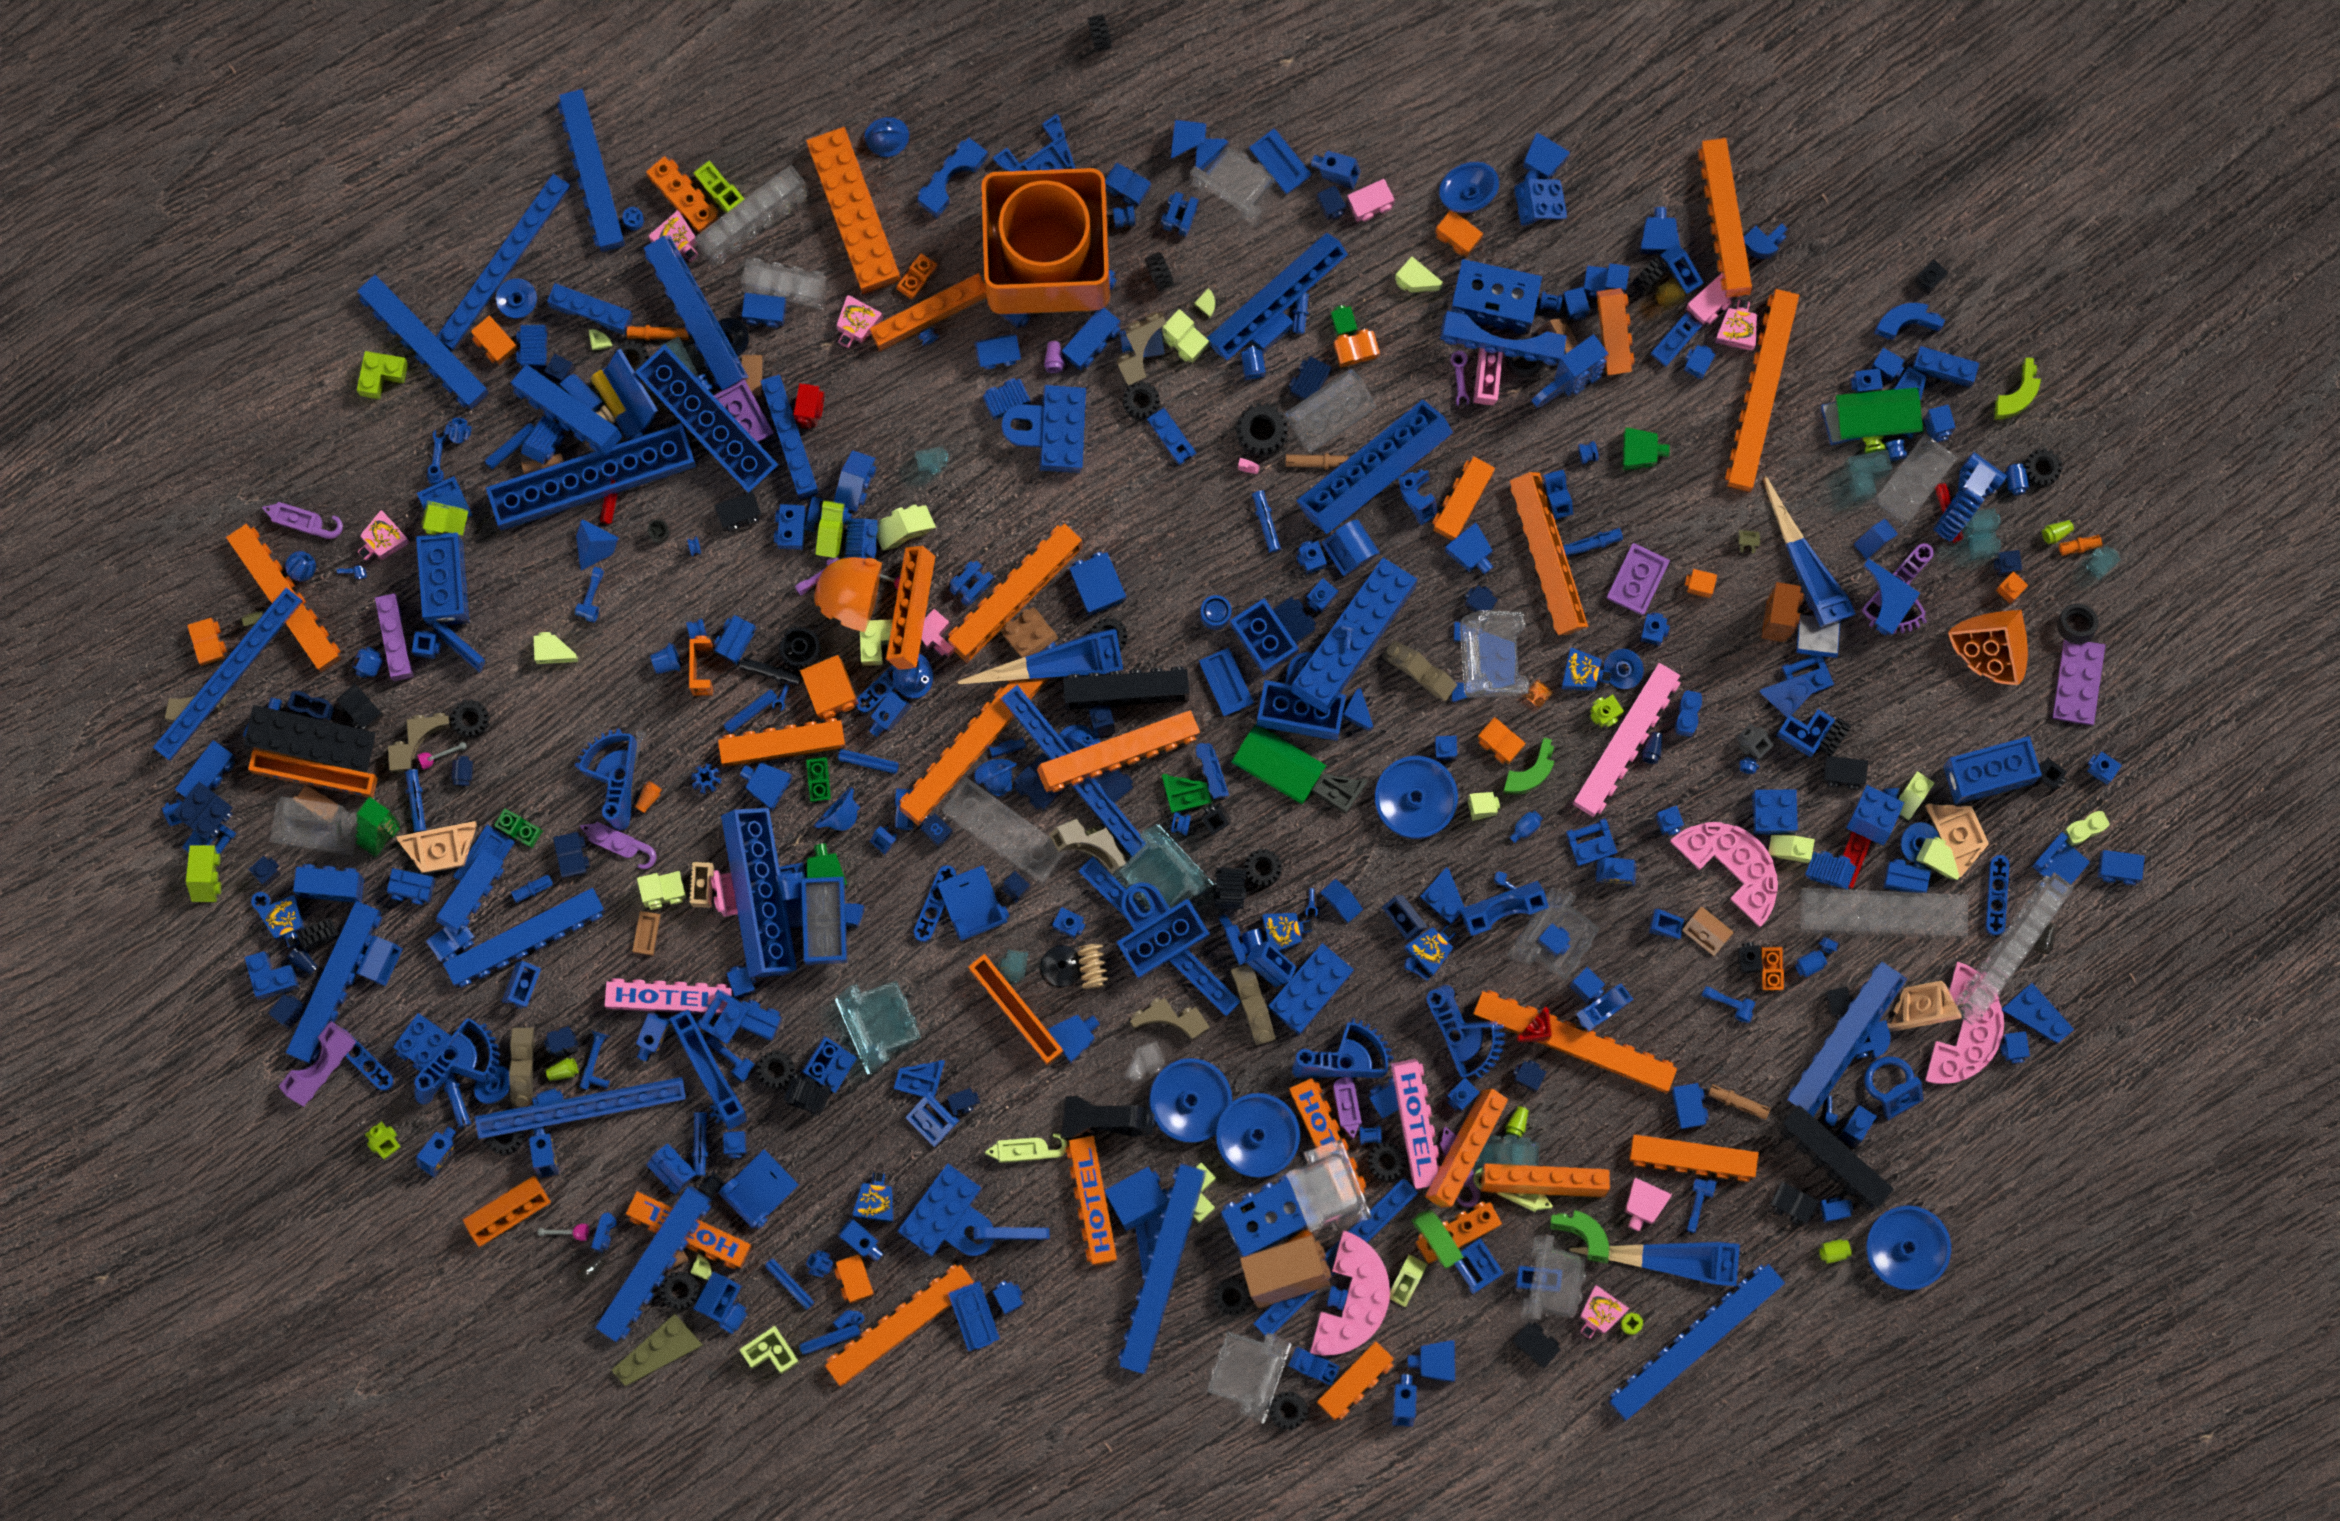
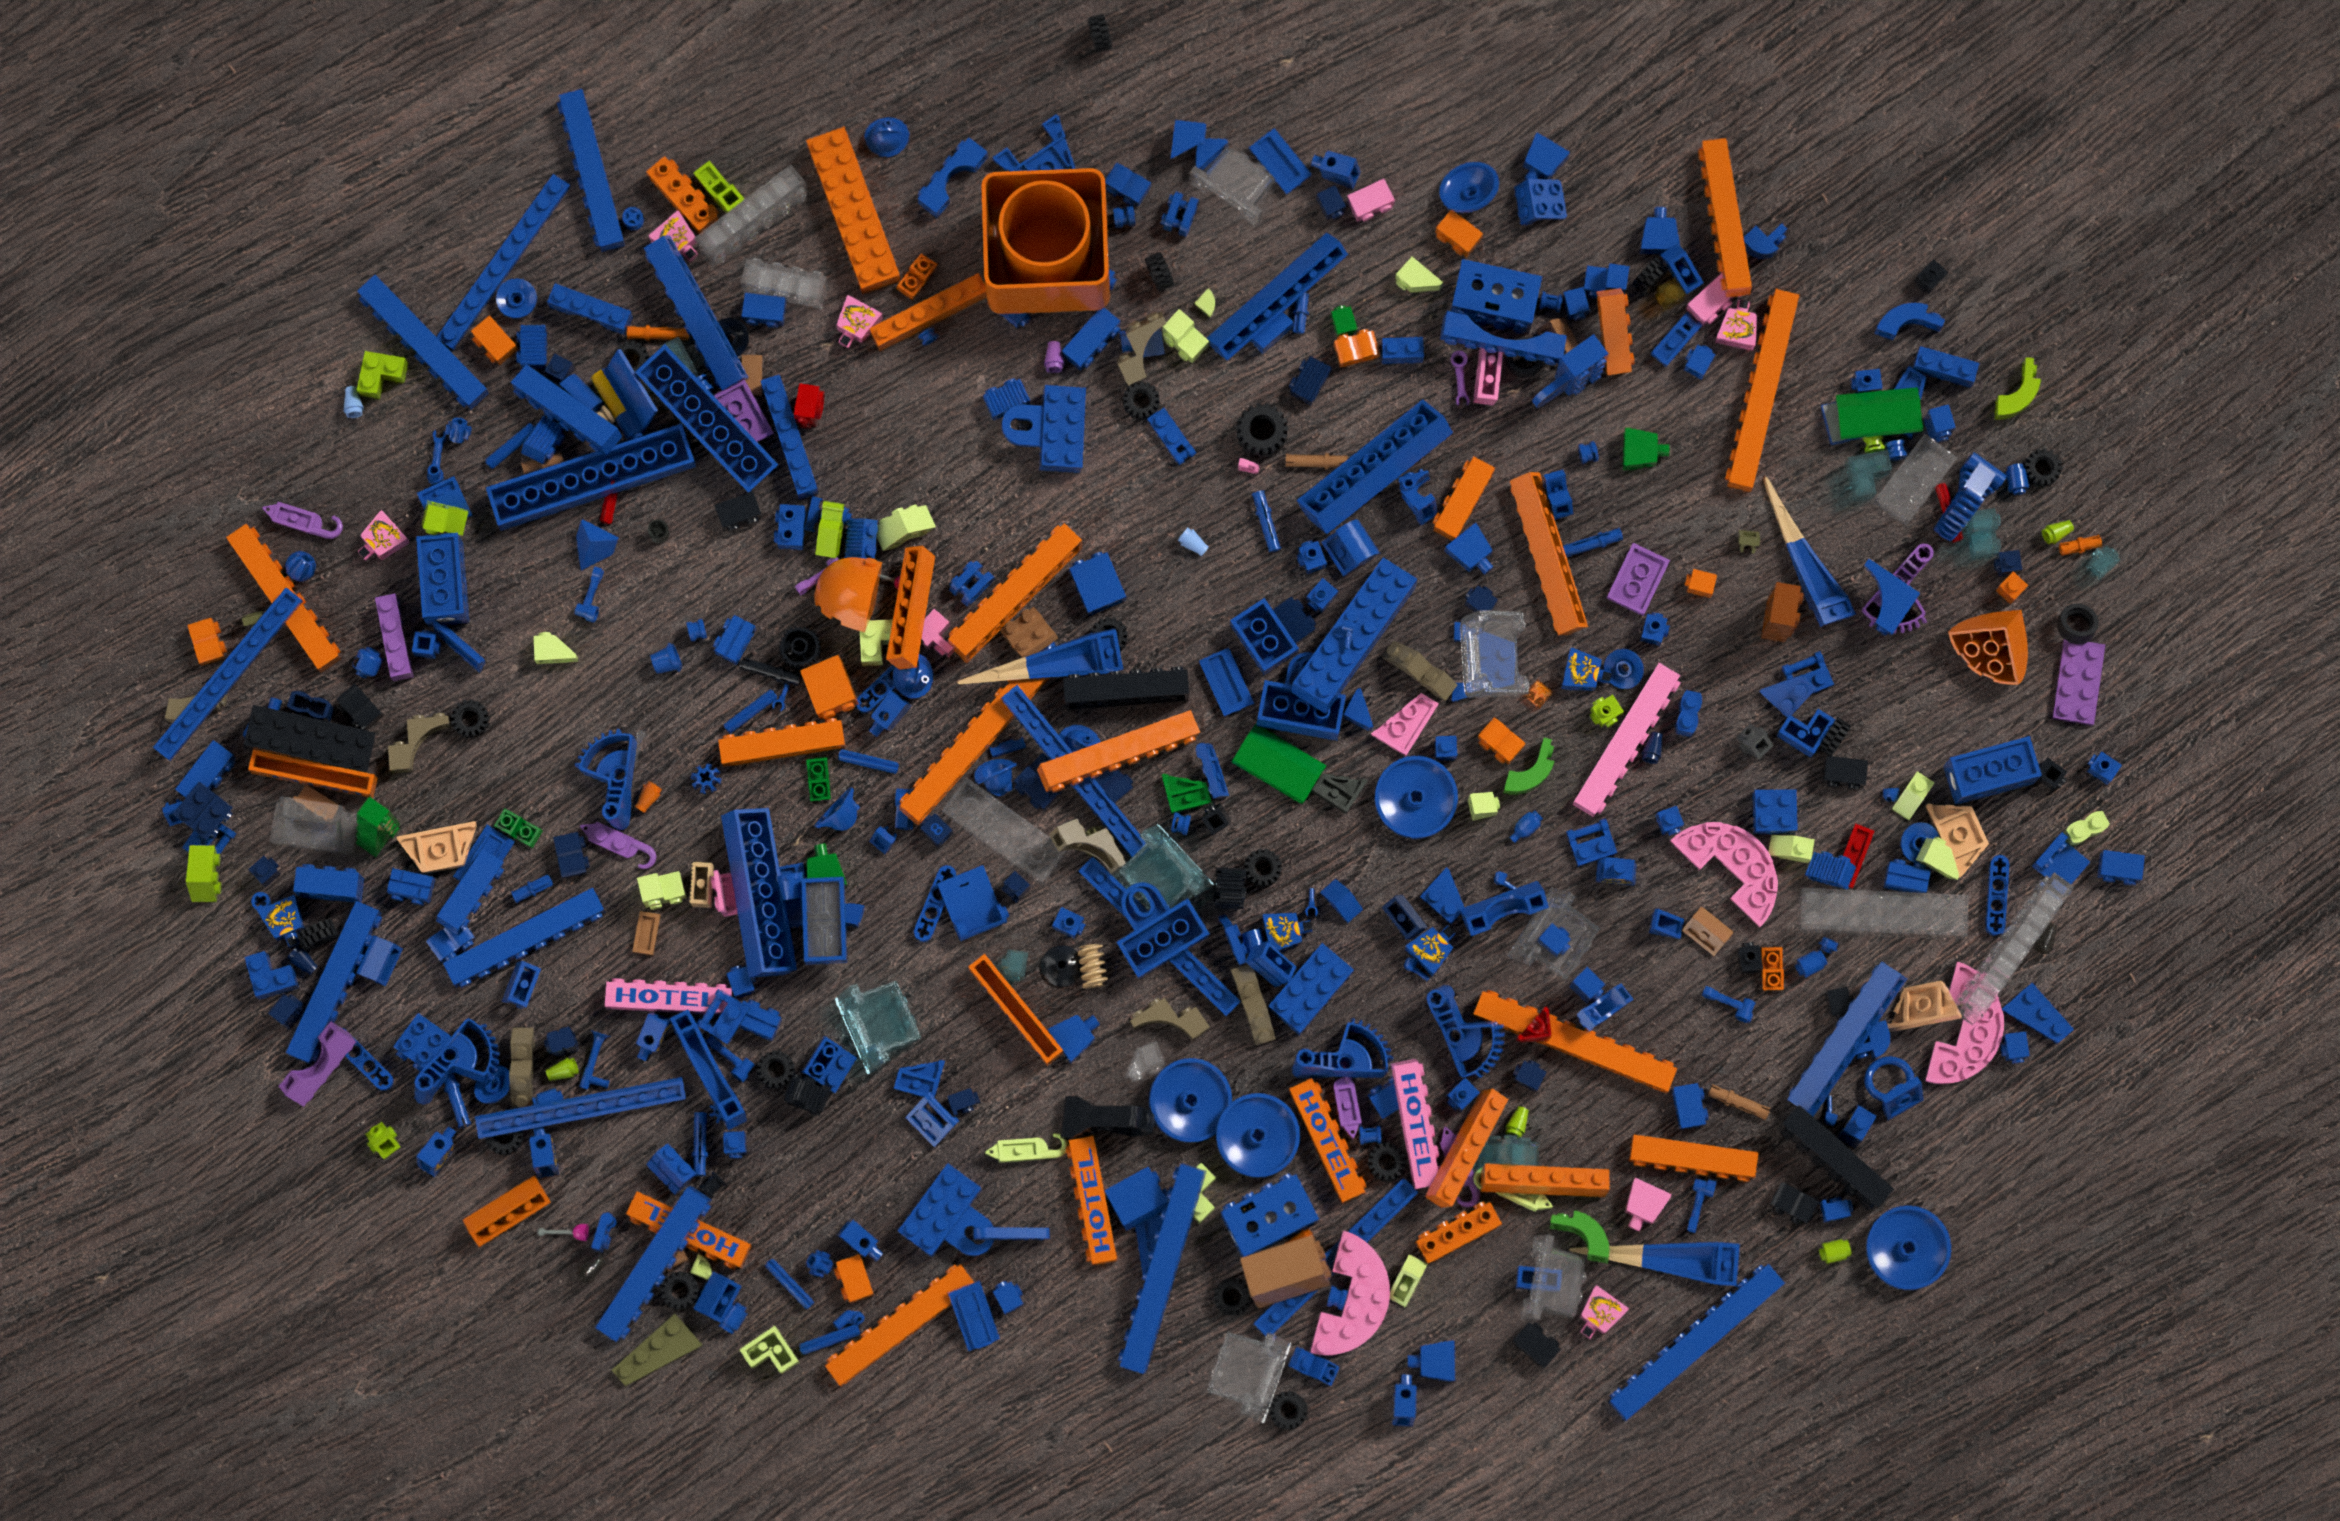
blue hand [337,566,367,579] -> none
blue pin [405,769,427,833] -> none
hinge [417,742,467,770] -> none
dark blue brick [451,756,473,786] -> none
yellowish green tile [589,329,613,351] -> none
blue bush [687,536,702,557] -> none
orange panel [689,636,714,696] -> none
blue door [718,1149,799,1229] -> none
blue torso [740,763,793,812] -> none
blue brick [834,450,877,512] -> none
blue torso [853,1172,894,1223] -> none
clear light blue brick [915,447,949,474] -> none
blue brick [974,334,1021,369] -> none
dark blue brick [1089,705,1115,738] -> none
blue piece [1200,595,1232,630] -> none
blue brick [1241,347,1266,380] -> none
clear brick [1284,369,1377,453] -> none
clear windscreen [1287,1139,1372,1232] -> none
orange brick [1317,1341,1394,1421] -> none
bright green arch [1411,1209,1464,1268] -> none
blue plate [1452,1238,1504,1295] -> none
lime wheel [1621,1313,1643,1335] -> none
blue plate [1739,757,1759,774] -> none
flat silver tile [1796,614,1840,658] -> none
blue brick [1846,785,1904,846] -> none
blue slope [1853,519,1898,560] -> none
blue brick [1871,347,1904,382] -> none
none -> light blue cone [344,386,364,418]
none -> light blue cone [1178,527,1209,556]
none -> bright pink wing [1371,693,1439,756]
none -> blue brick [1381,337,1424,364]

